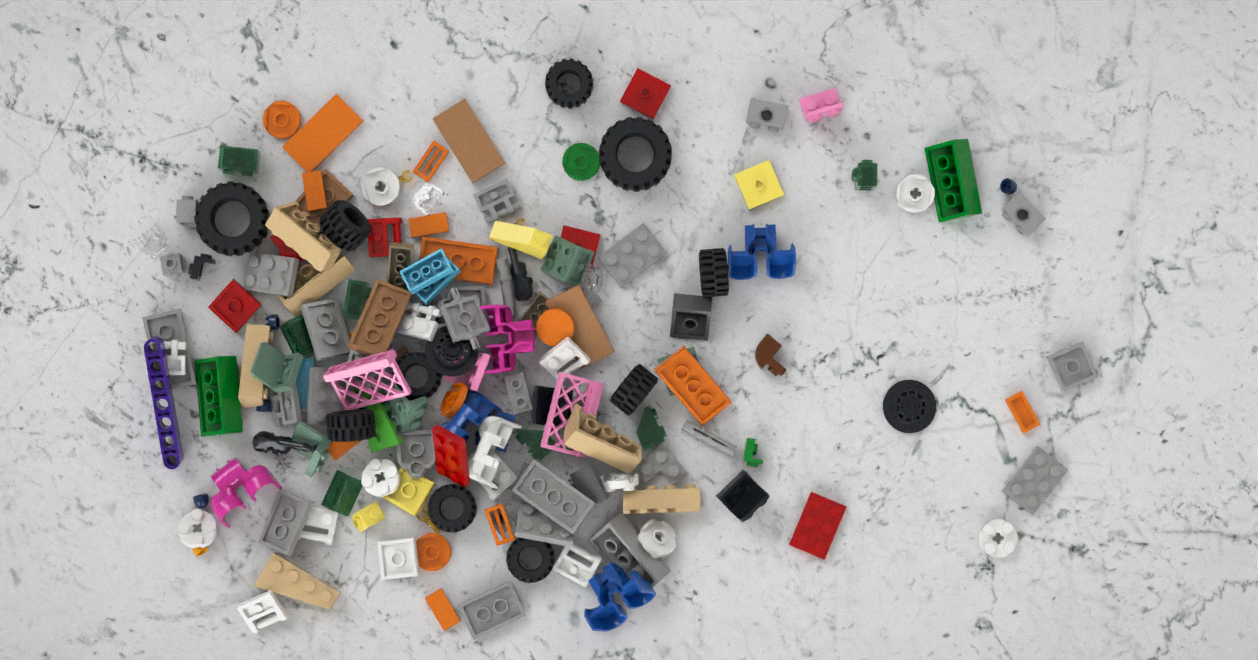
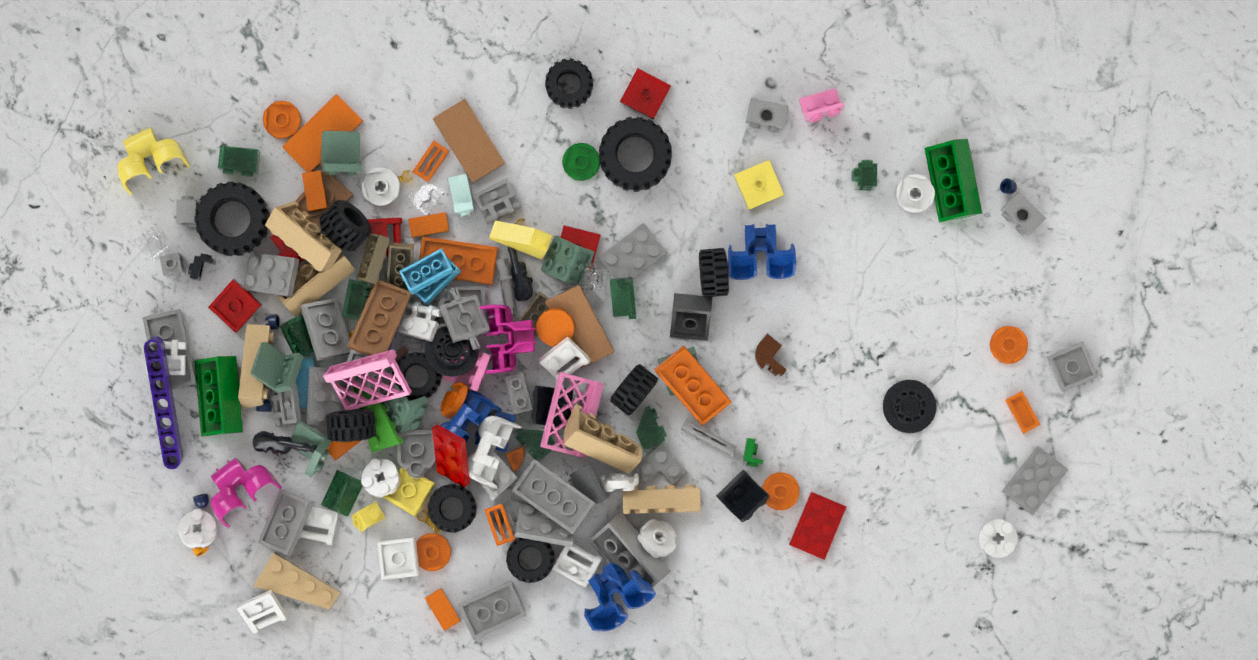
none -> light yellow piece [117,127,190,195]
none -> sand green bracket [320,131,362,175]
none -> dark tan piece [356,233,390,284]
none -> light aqua bracket [448,174,475,217]
none -> orange tile [505,446,525,472]
none -> clear green panel [610,277,637,319]
none -> orange tile [761,472,799,510]
none -> orange tile [989,326,1028,364]

